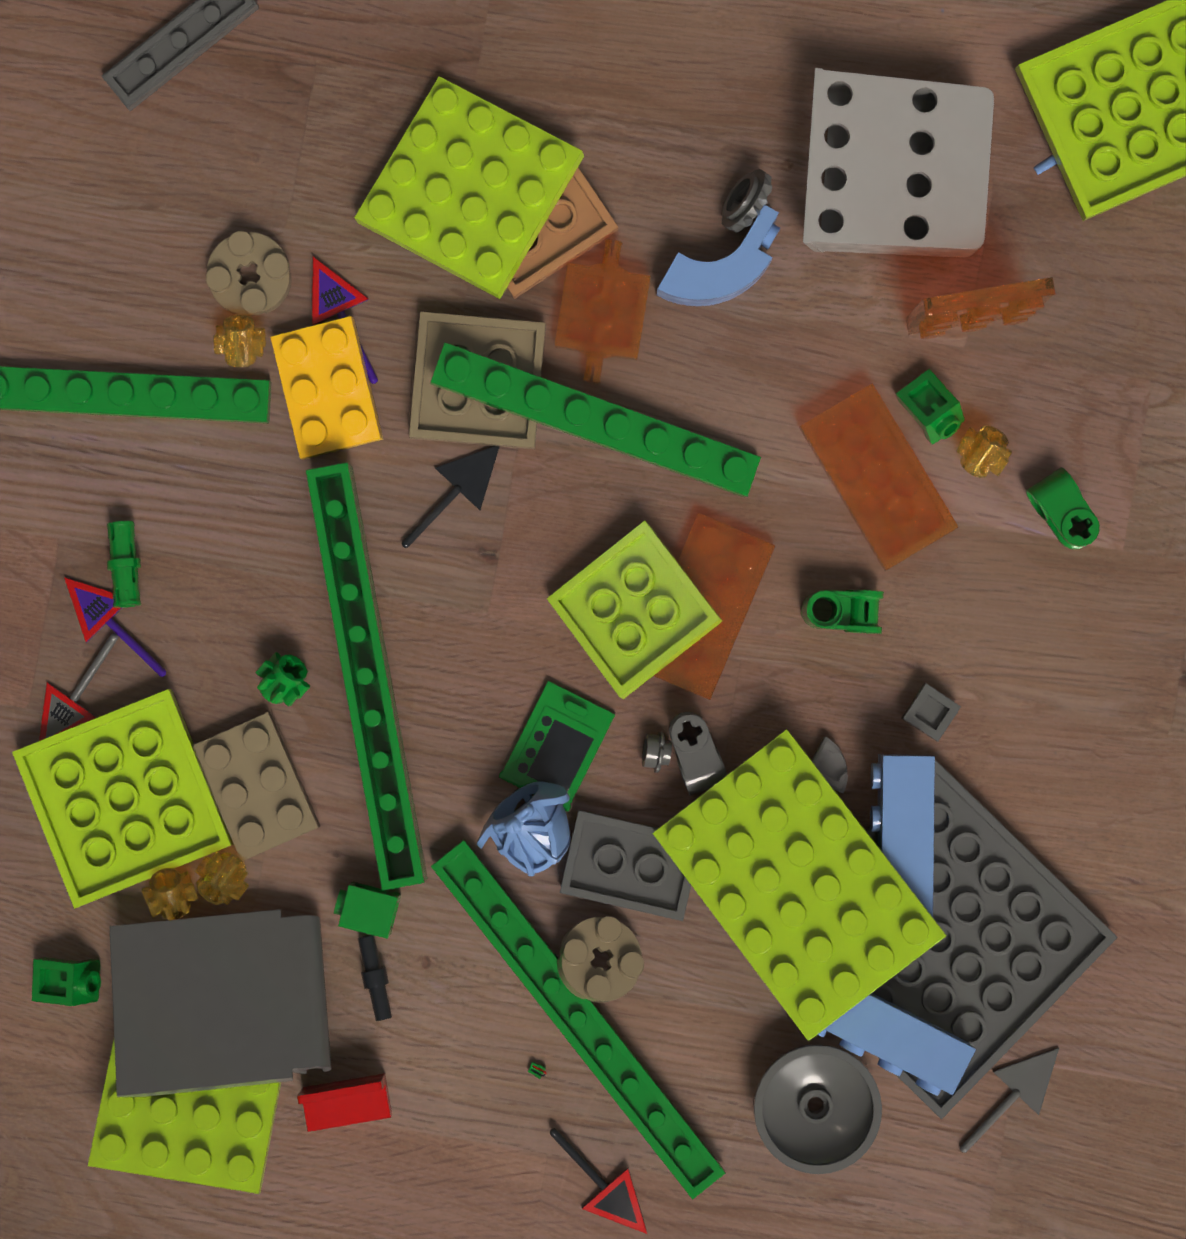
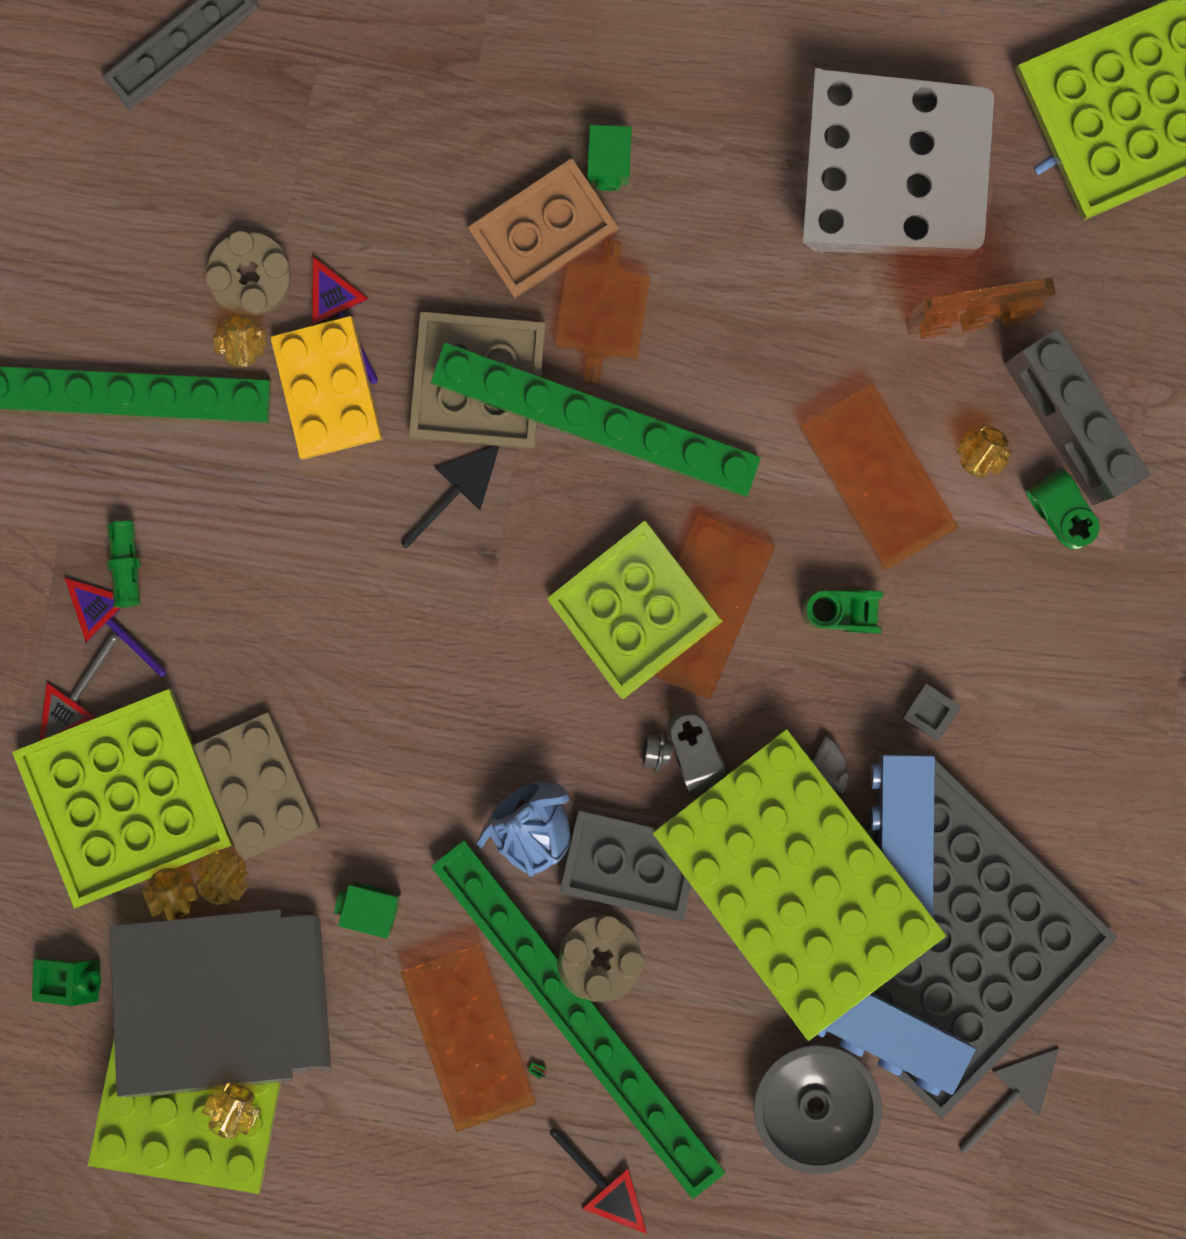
green gear [255,652,310,707] -> none
red panel [297,1073,392,1132] -> none
green brick [306,462,428,891] -> none
lime plate [354,76,584,299] -> none
black bar [358,935,392,1021] -> none
green container [499,681,616,812] -> none
medium blue arch [656,205,780,306] -> none
dark grey gear [722,169,772,233] -> none
green bracket [896,369,965,445] -> none
none -> clear yellow gear [202,1083,261,1139]
none -> clear orange plate [400,942,537,1132]
none -> green brick [587,125,632,191]
none -> dark grey window [1004,328,1151,505]

